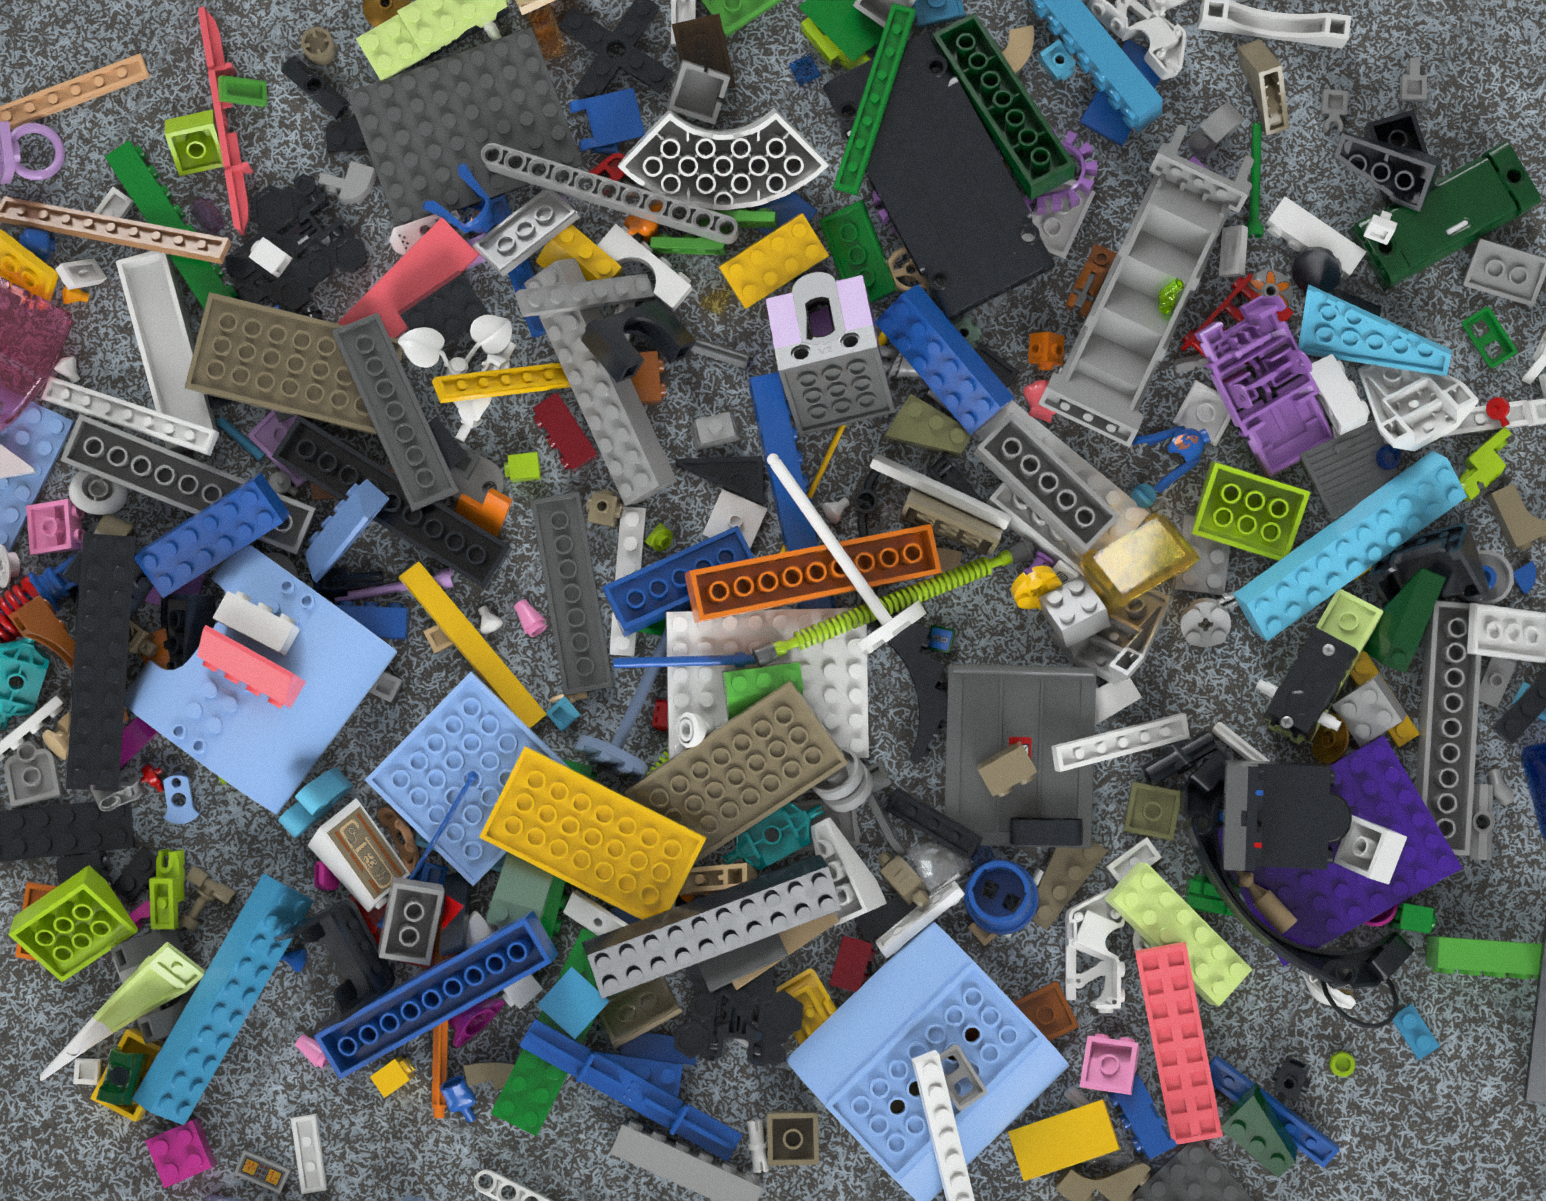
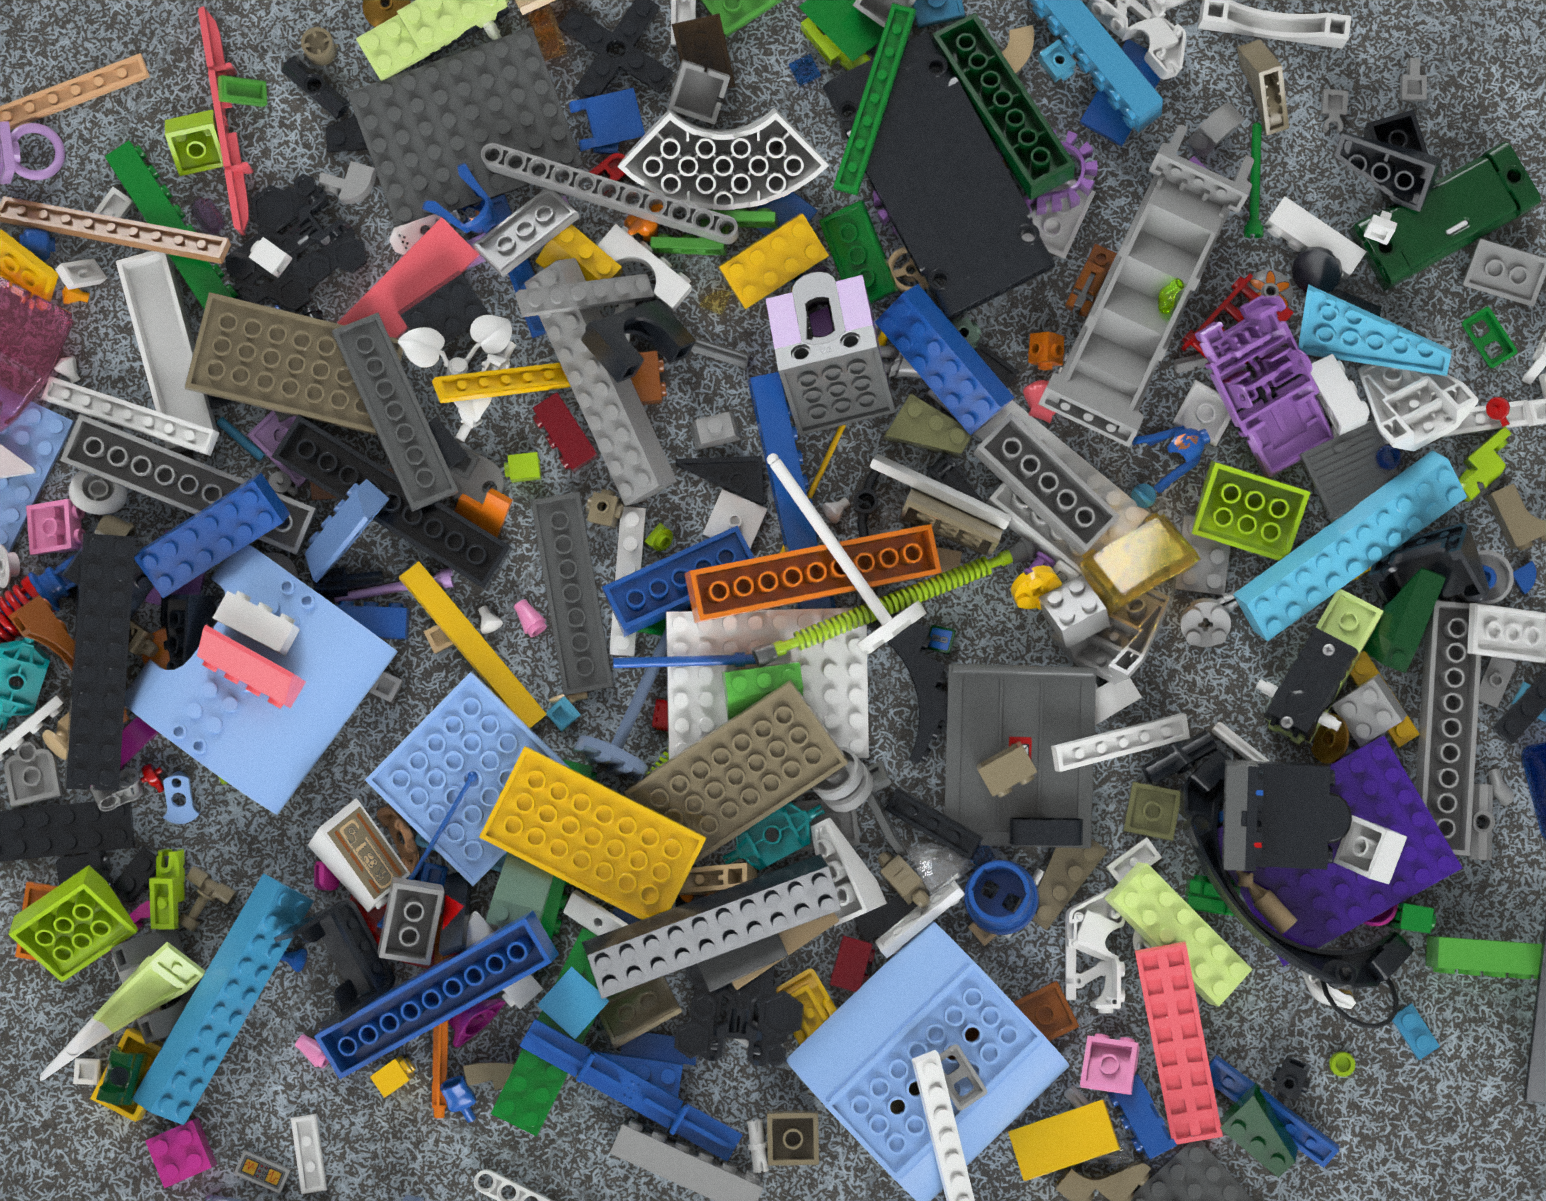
medium azure connector [278,768,354,839] -> none
white brick [677,712,711,748] -> none
white plate [1219,225,1248,277] -> none

